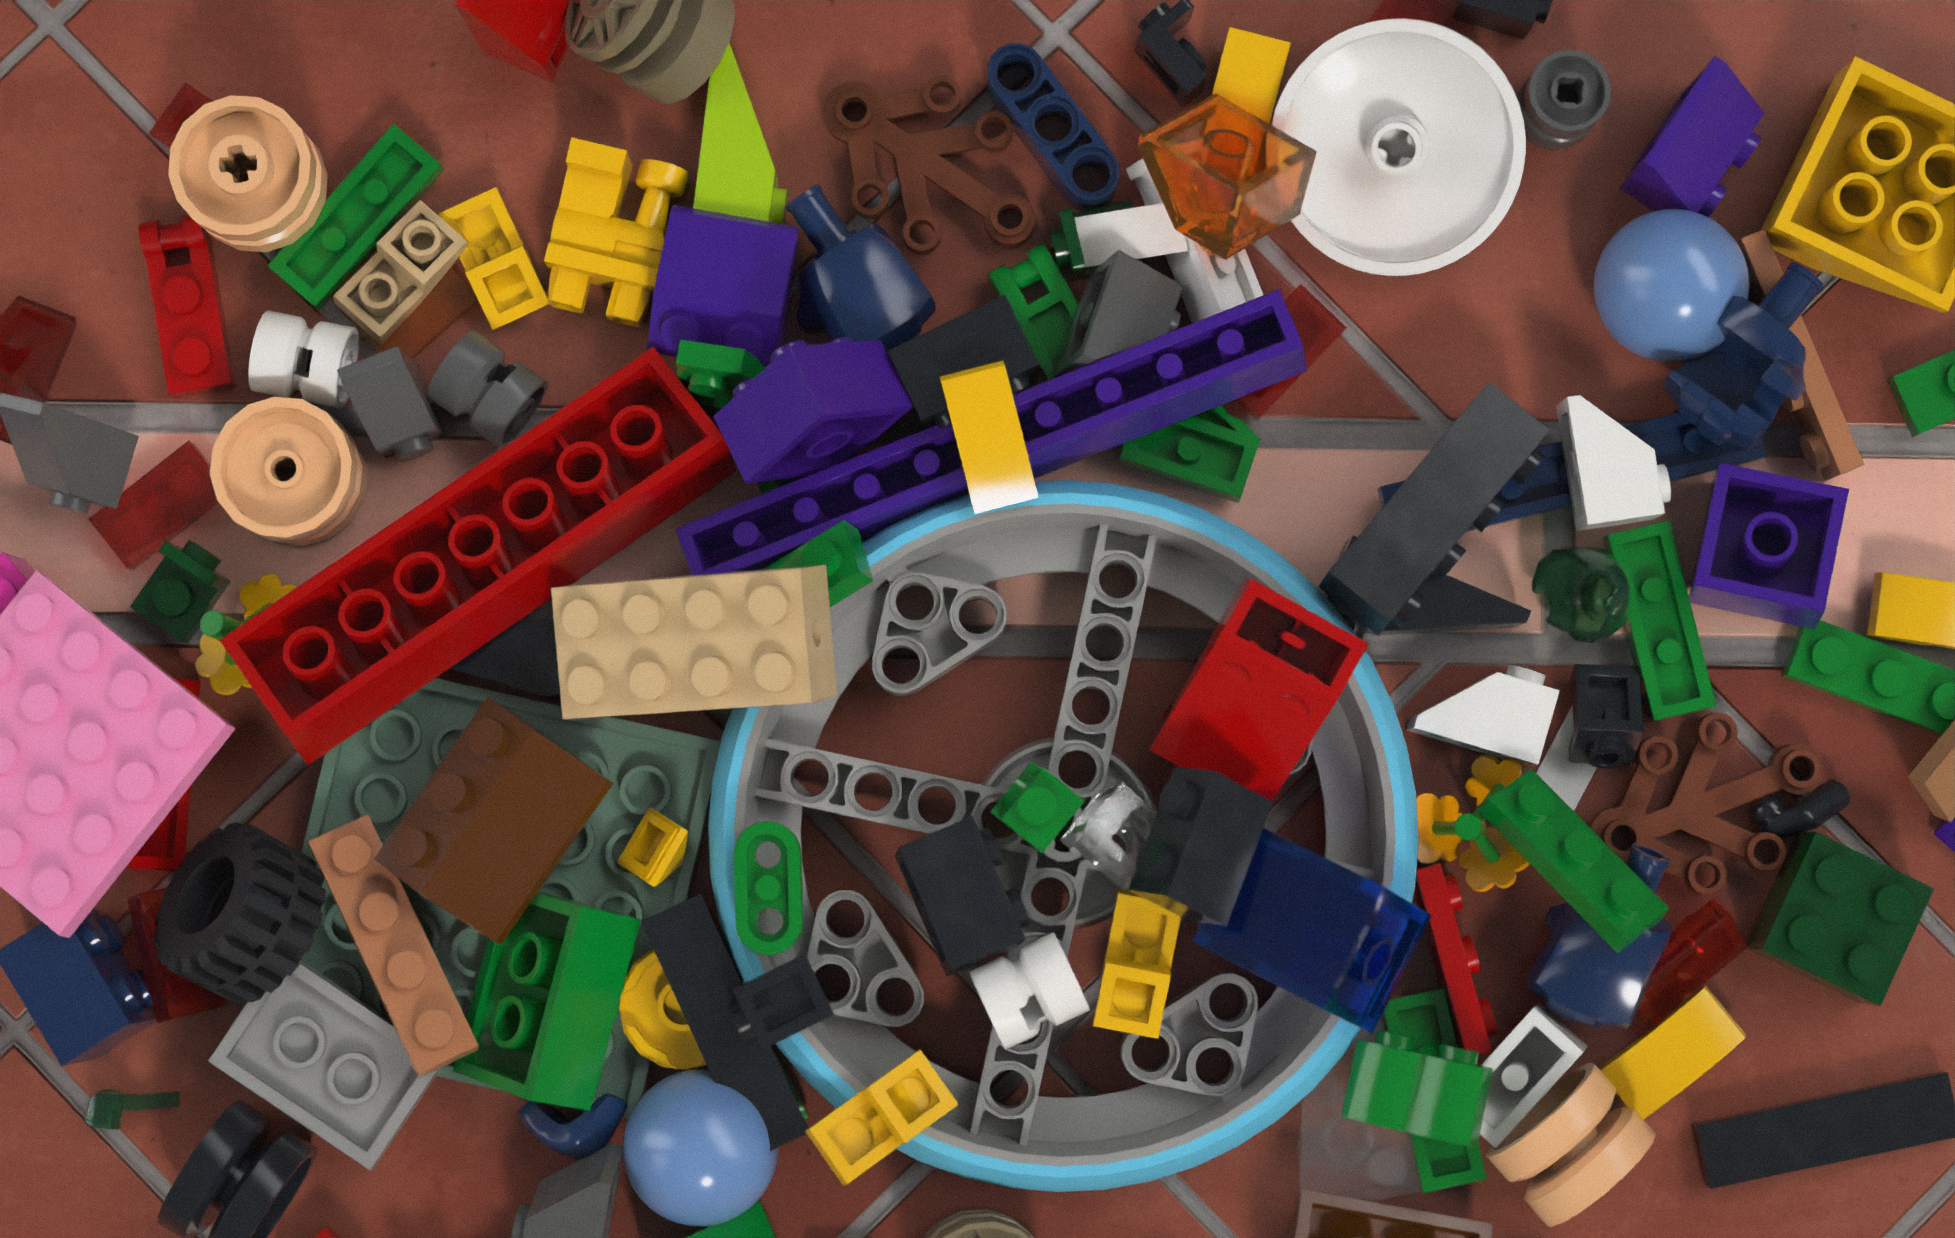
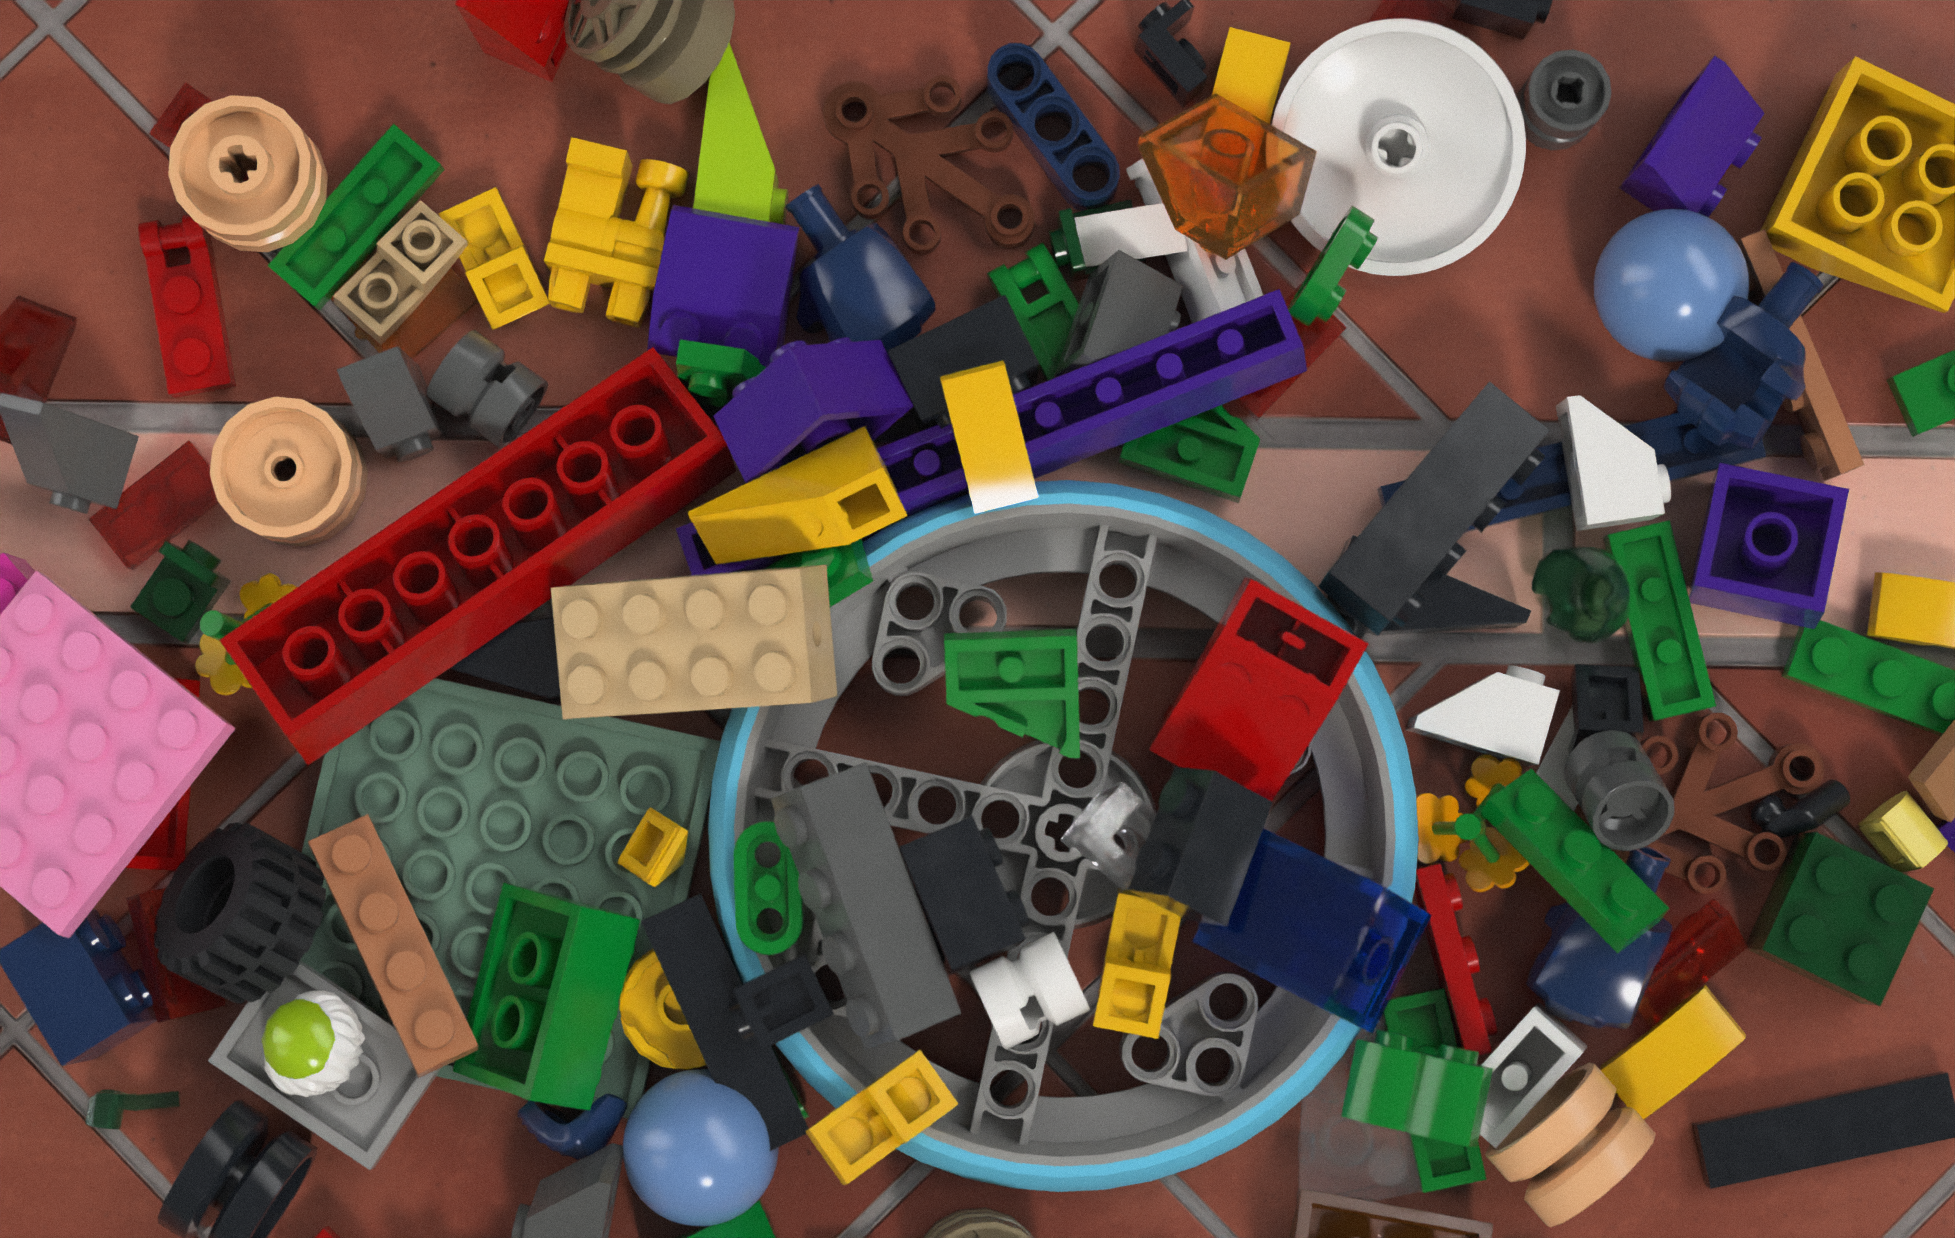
white wheel [248,310,359,409] -> none
reddish brown slope [374,697,614,945] -> none
green brick [990,761,1084,853] -> none
none -> hair [261,991,365,1097]
none -> yellow slope [688,426,908,565]
none -> dark grey brick [771,762,961,1049]
none -> green wing [944,629,1080,758]
none -> green plate [1288,206,1378,326]
none -> dark grey wheel [1565,730,1674,851]
none -> light yellow brick [1858,791,1948,873]

